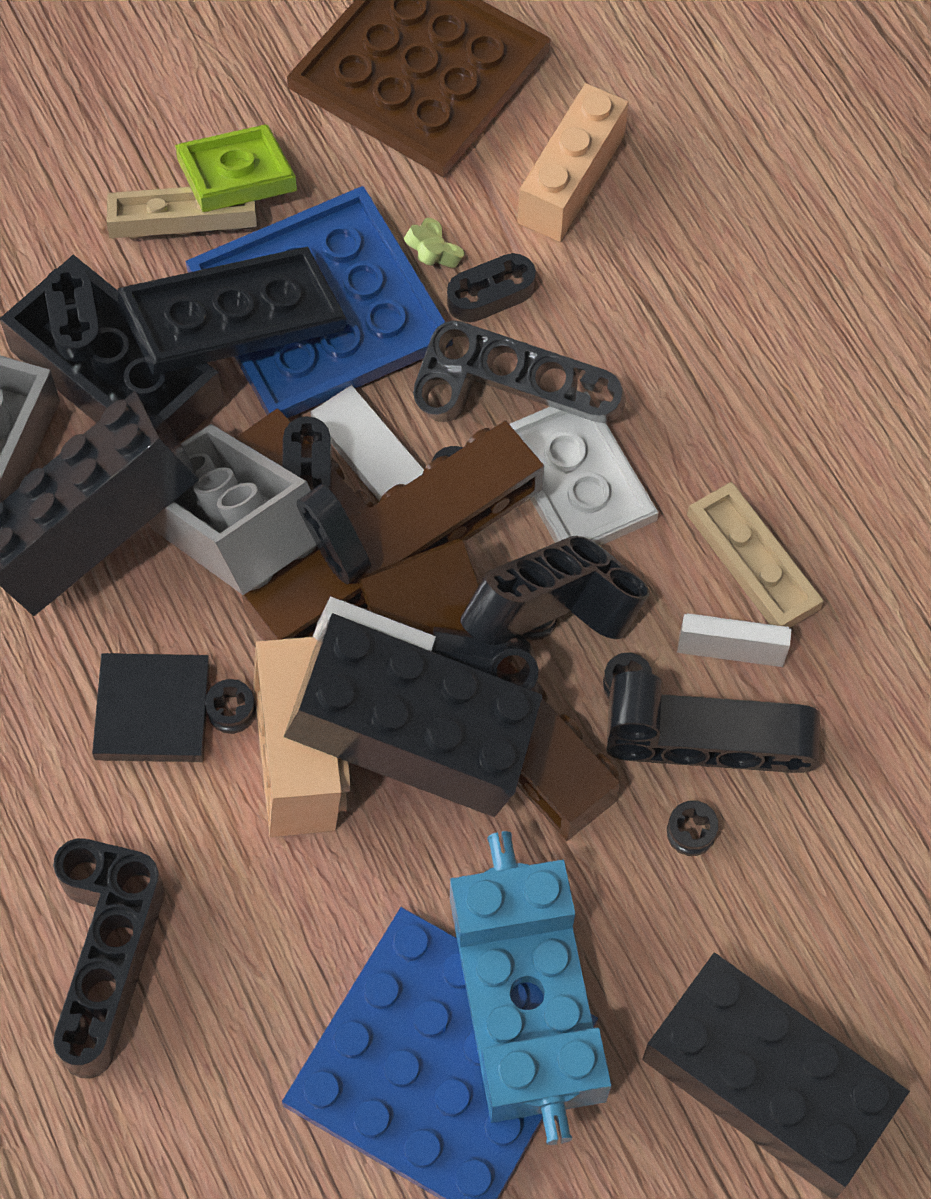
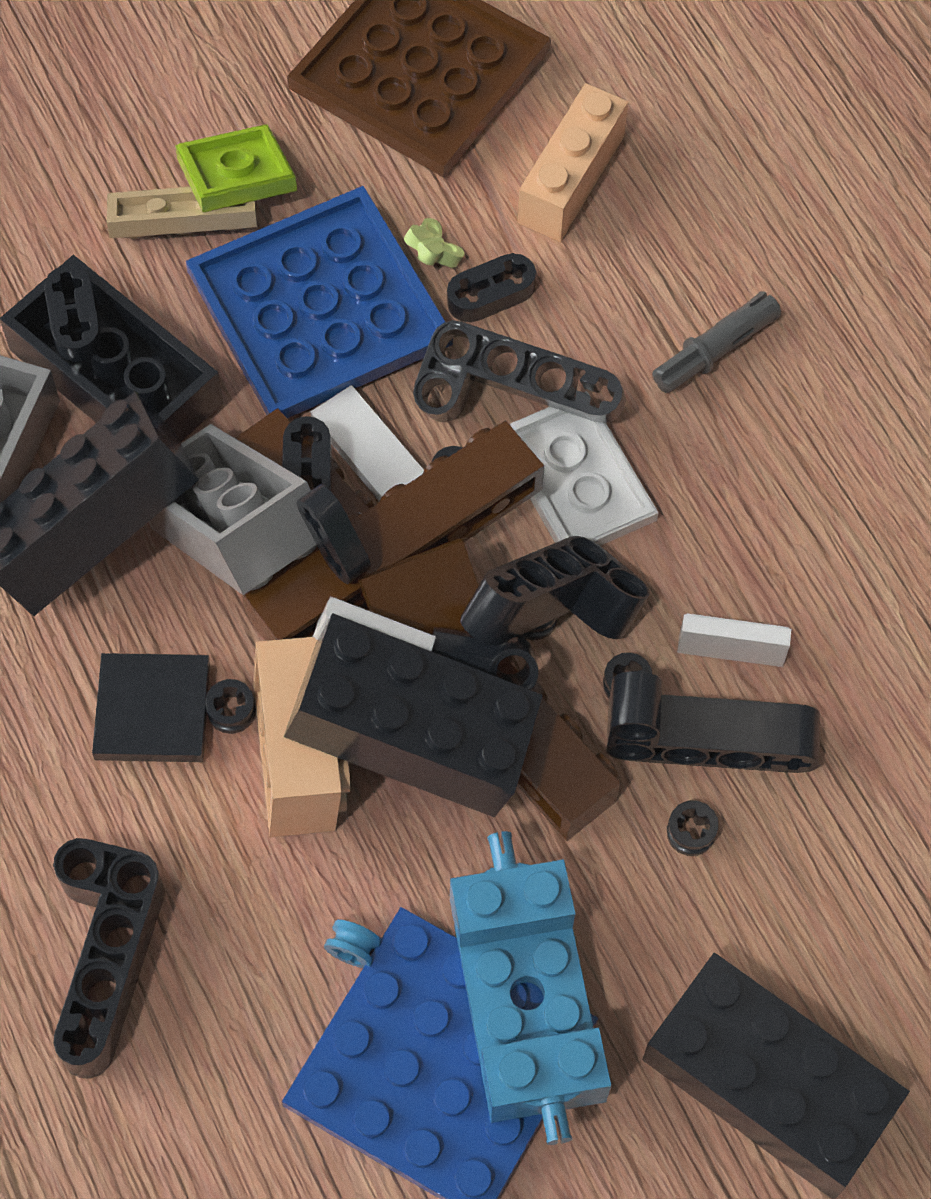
black tile [117,246,347,376] -> none
tan plate [687,481,824,628] -> none
none -> dark azure bush [324,919,381,968]
none -> dark grey axle [652,291,781,393]

